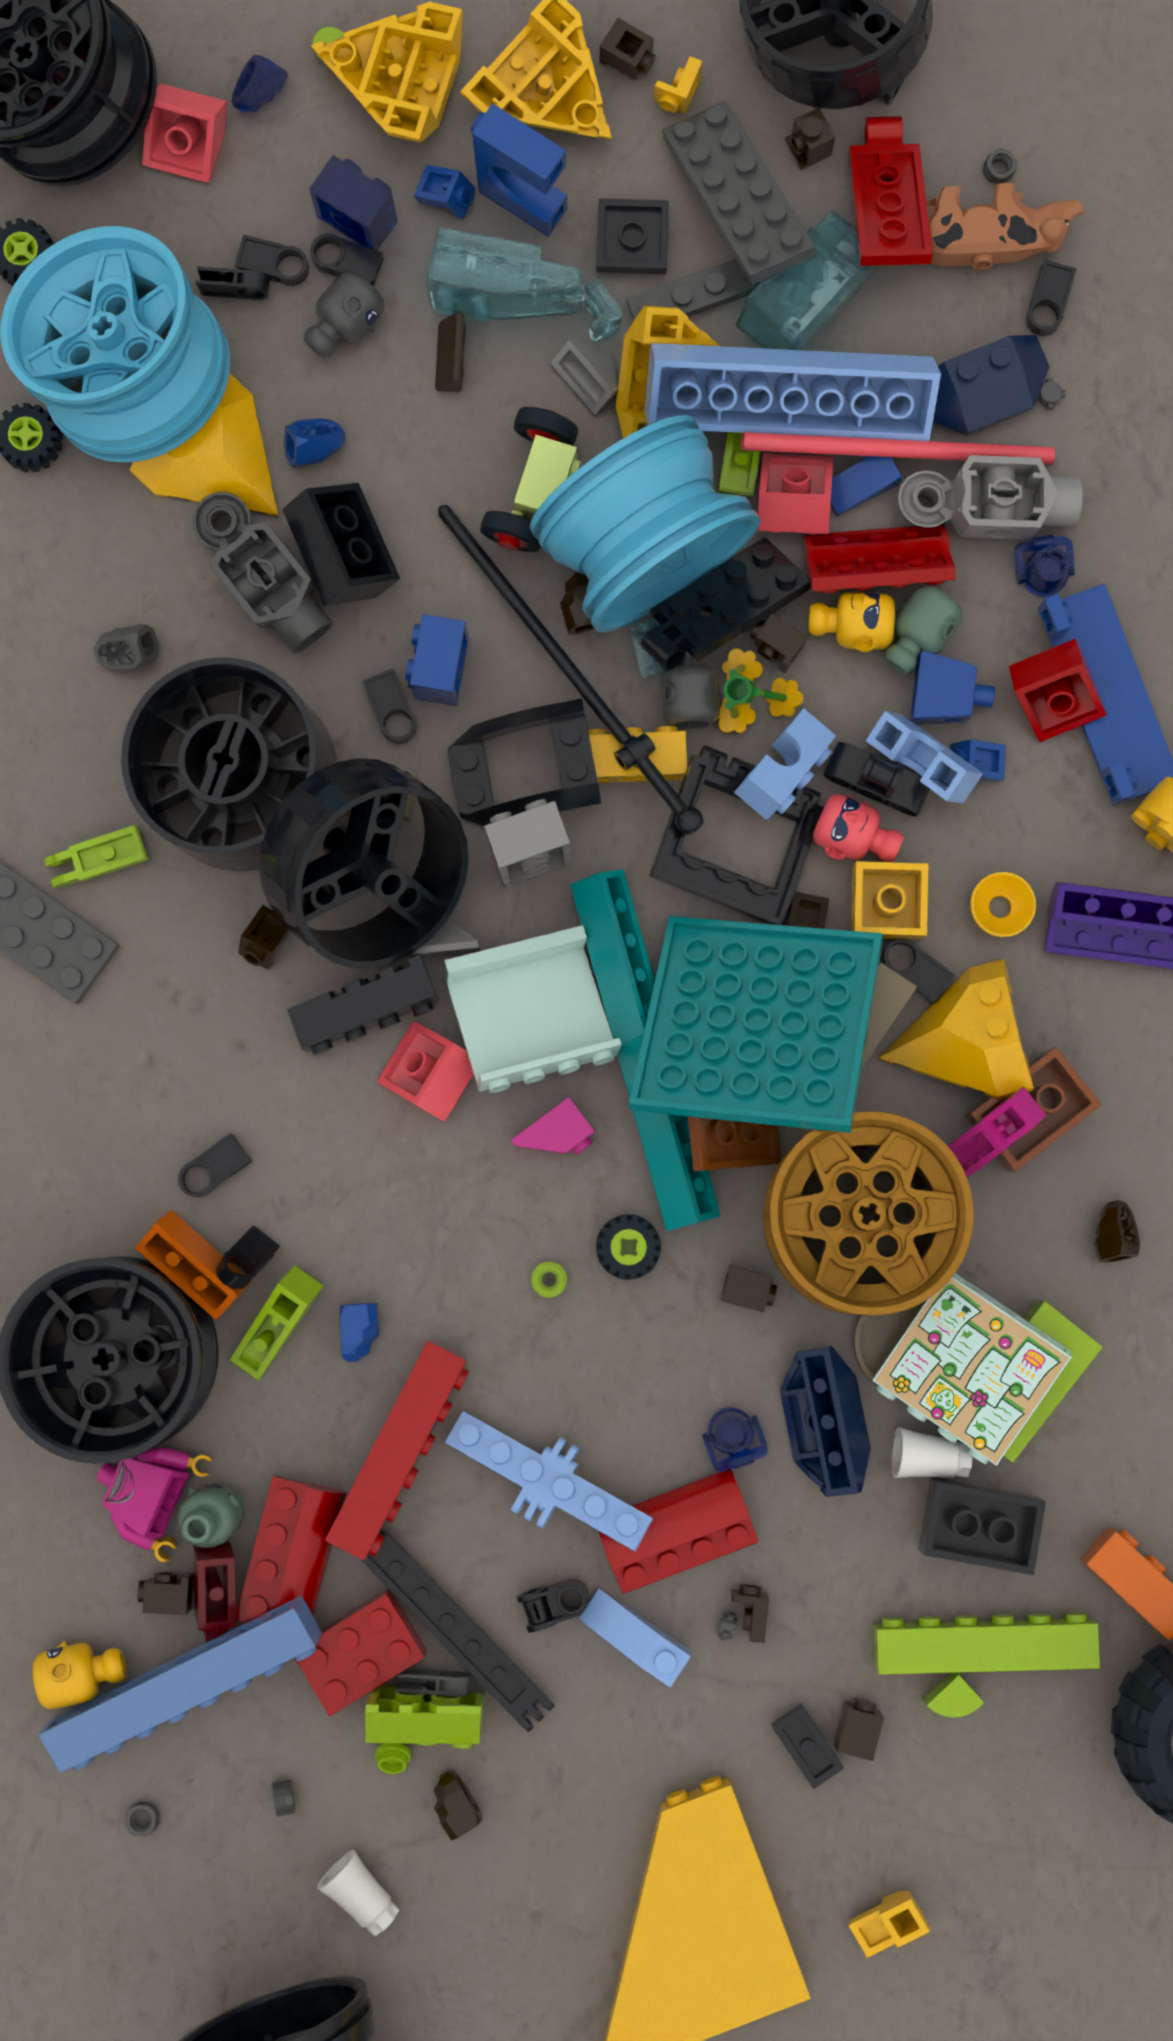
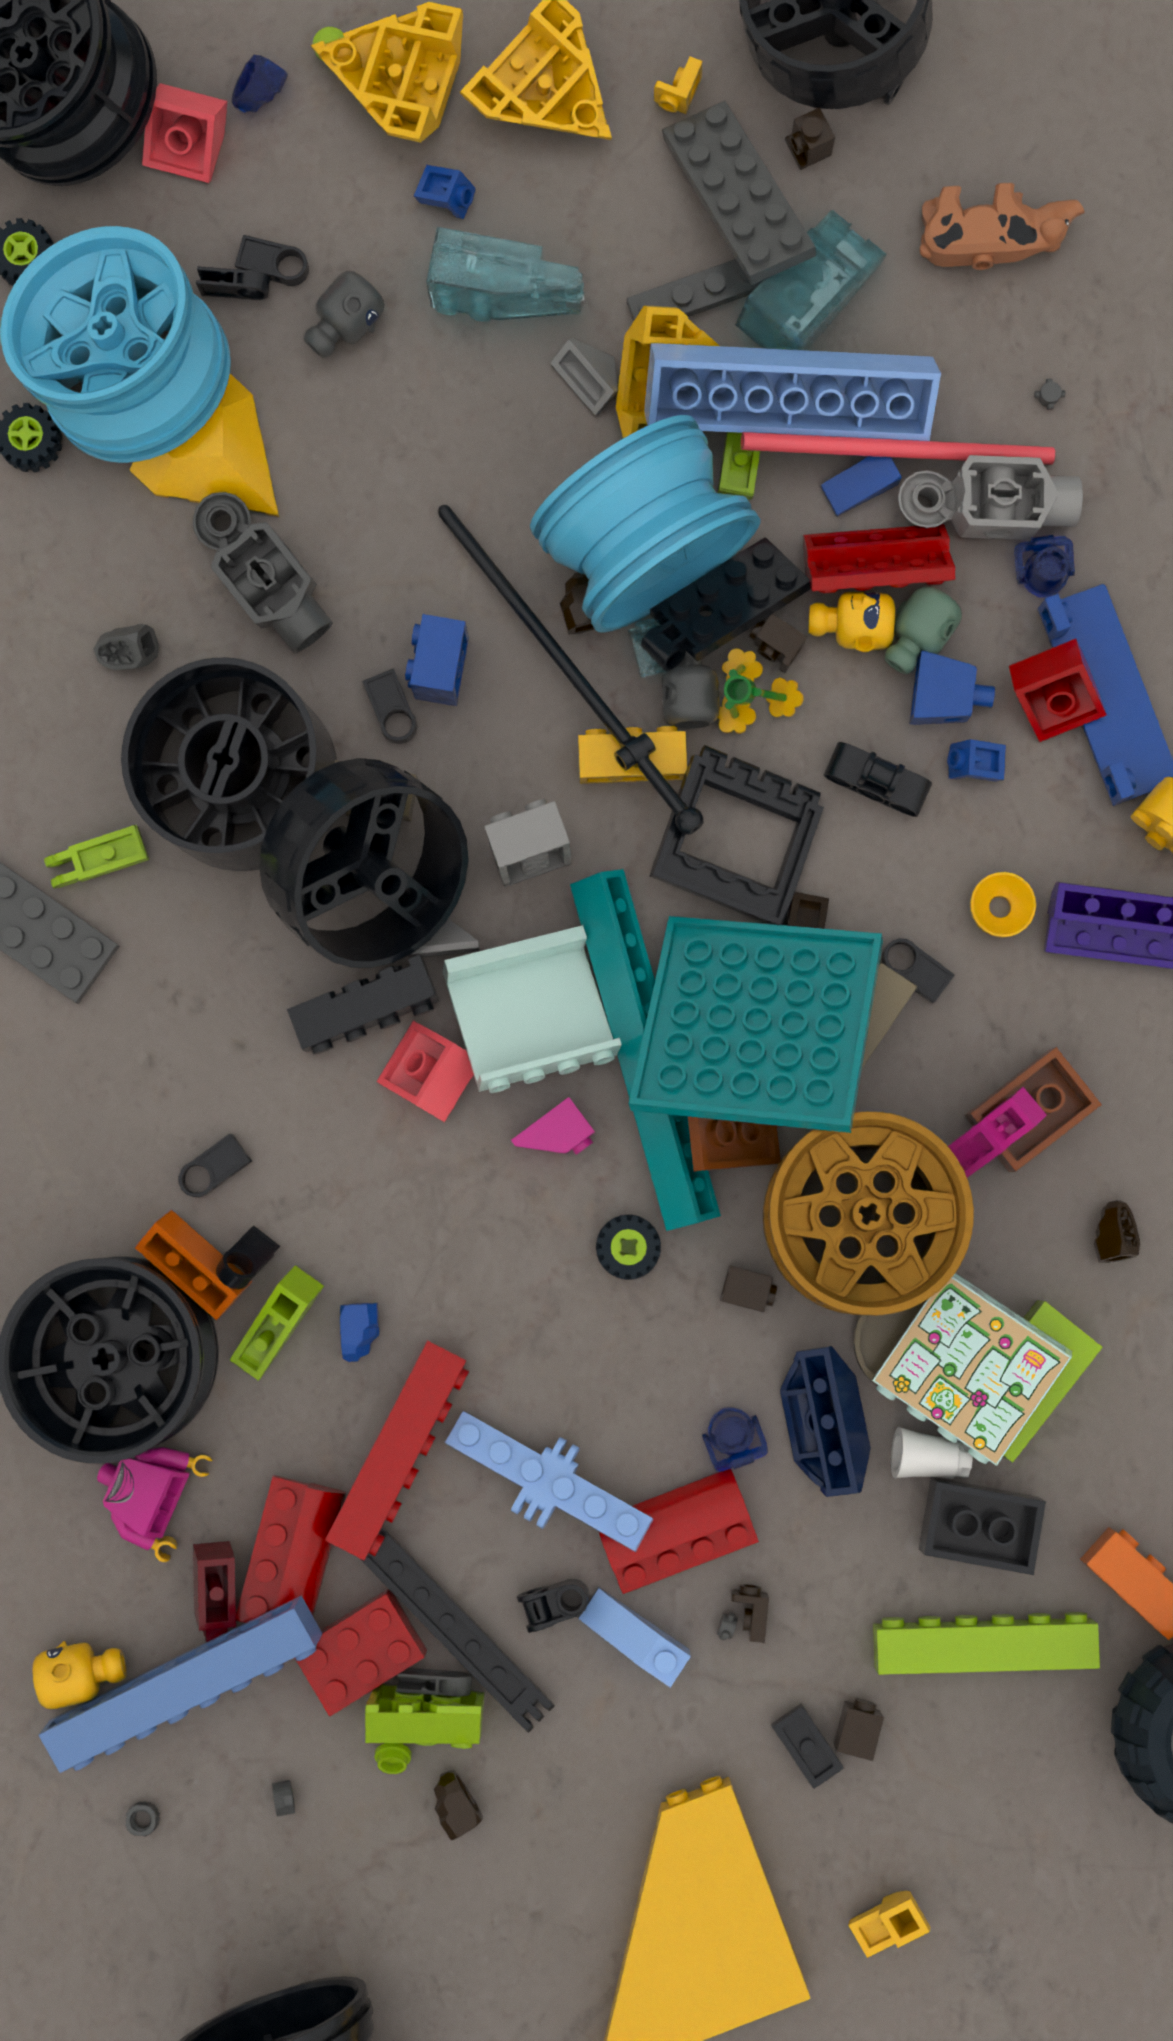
dark brown brick [137,1572,194,1615] -> none
sand green piece [178,1483,244,1548] -> none
dark brown bracket [238,905,290,969] -> none
black brick [282,483,400,606] -> none
blue rock [284,418,345,467] -> none
clear blue brick [309,155,398,251] -> none
black piece [310,233,384,287] -> none
white plant [317,1849,399,1936] -> none
dark brown slope [435,311,466,392] -> none
black wedge [448,698,602,826] -> none
blue arch [471,103,568,237] -> none
brick [480,407,582,552] -> none
lime plate [531,1261,567,1298] -> none
clear light blue bracket [584,277,622,342] -> none
black plate [596,199,669,274] -> none
dark brown brick [600,18,656,80] -> none
light blue arch [734,708,836,820] -> none
coral slope [758,453,834,535] -> none
coral piece [813,794,904,862] -> none
red hinge [848,116,933,266] -> none
yellow brick [850,861,929,940] -> none
light blue arch [866,711,983,804] -> none
yellow wedge [878,959,1034,1099] -> none
lime brick [922,1673,984,1718] -> none
dark blue wedge [933,335,1050,435] -> none
dark grey axle [983,149,1017,184] -> none
black piece [1026,259,1076,336] -> none

